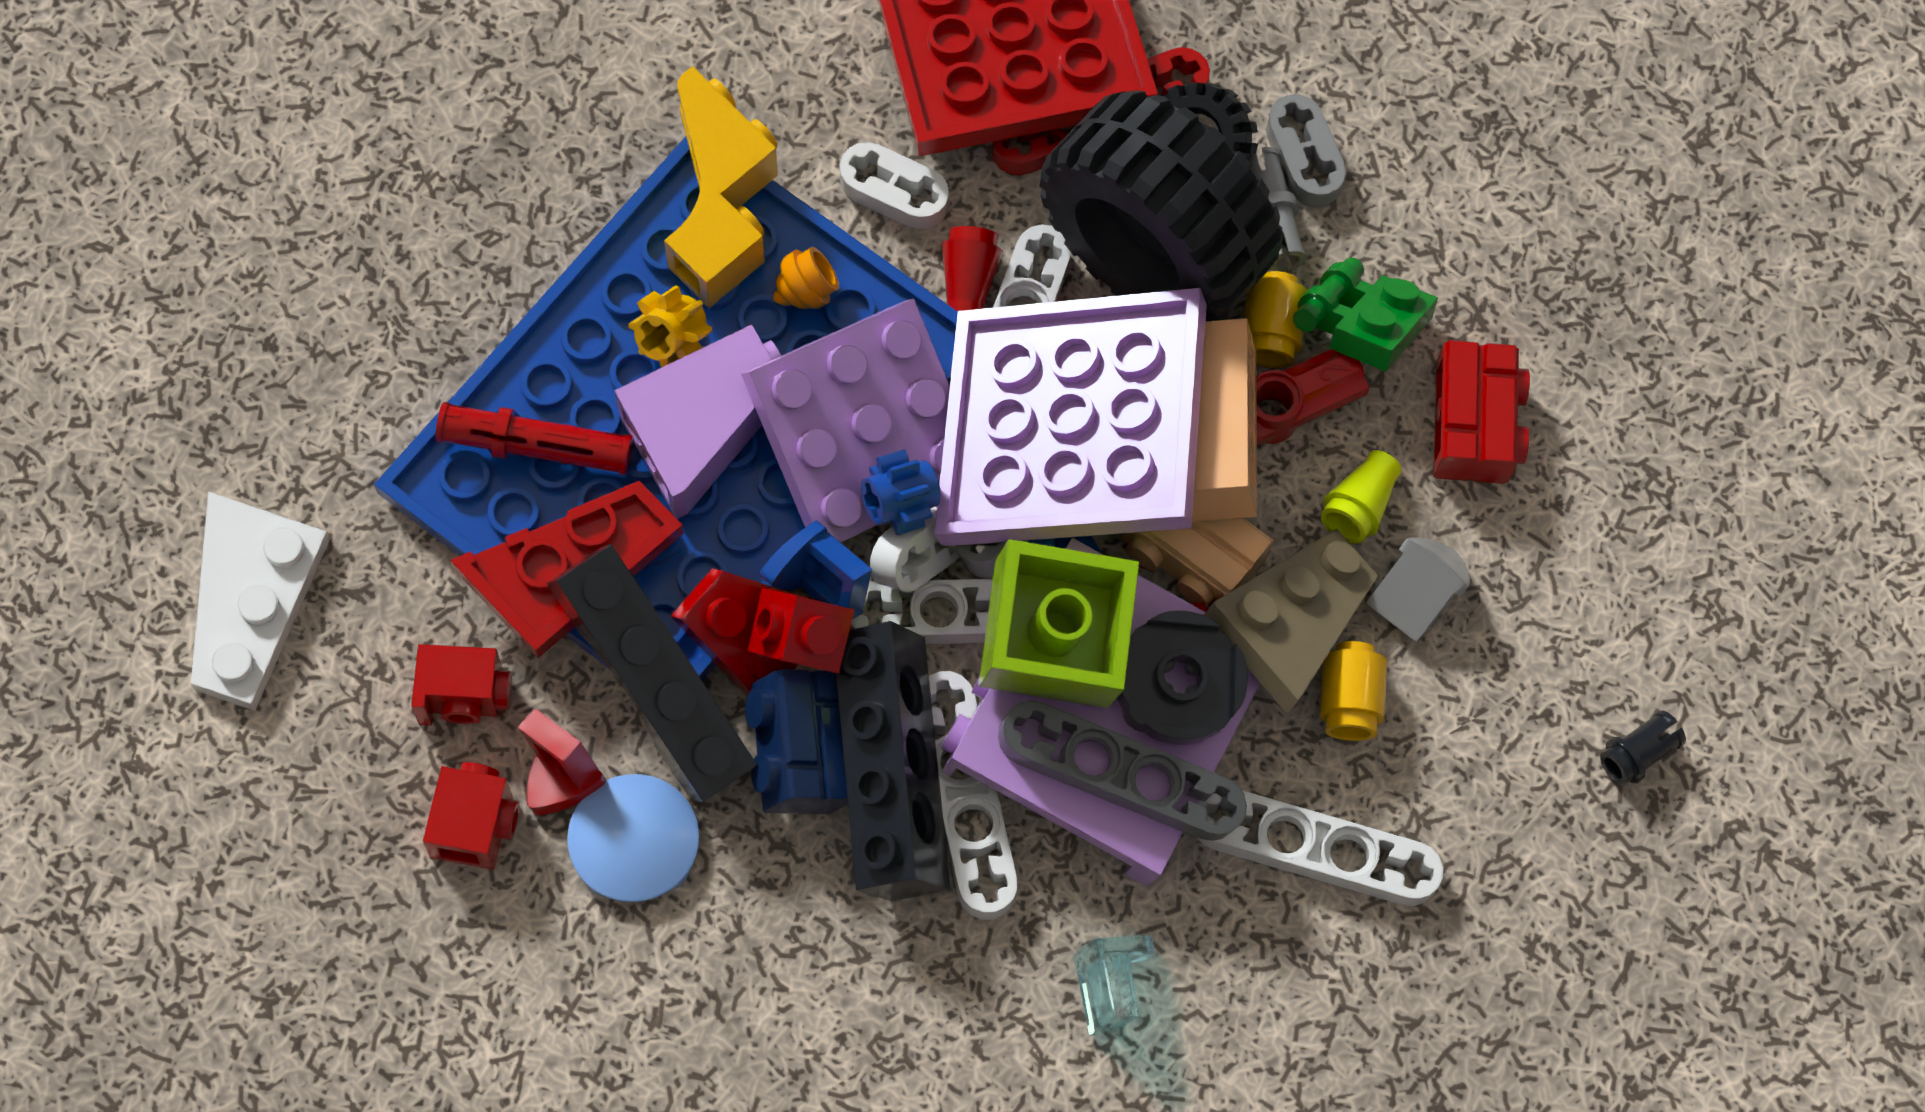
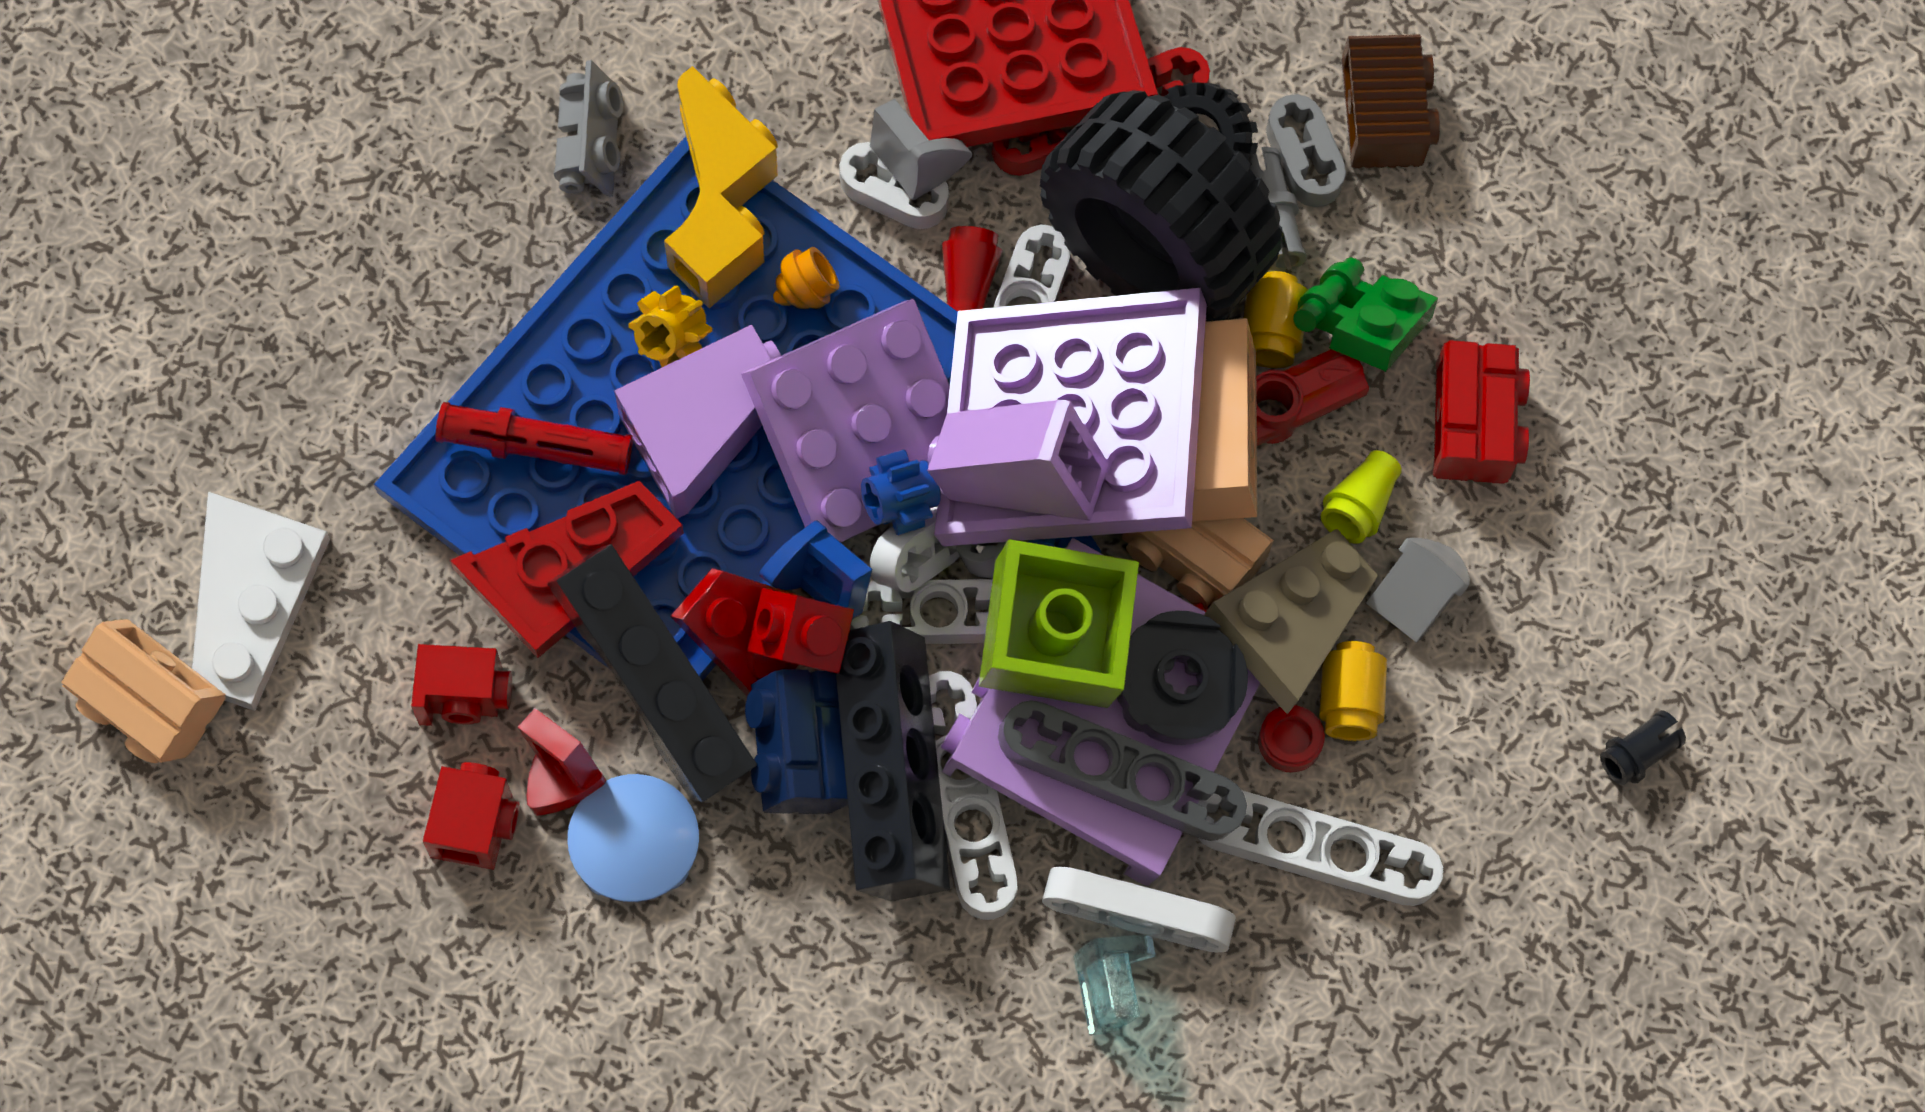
none -> light nougat brick [61,619,226,763]
none -> light grey hinge [554,60,623,196]
none -> light grey tile [870,99,972,200]
none -> lavender slope [927,400,1109,521]
none -> white beam [1042,867,1236,952]
none -> red tile [1258,705,1325,773]
none -> reddish brown brick [1341,34,1440,169]

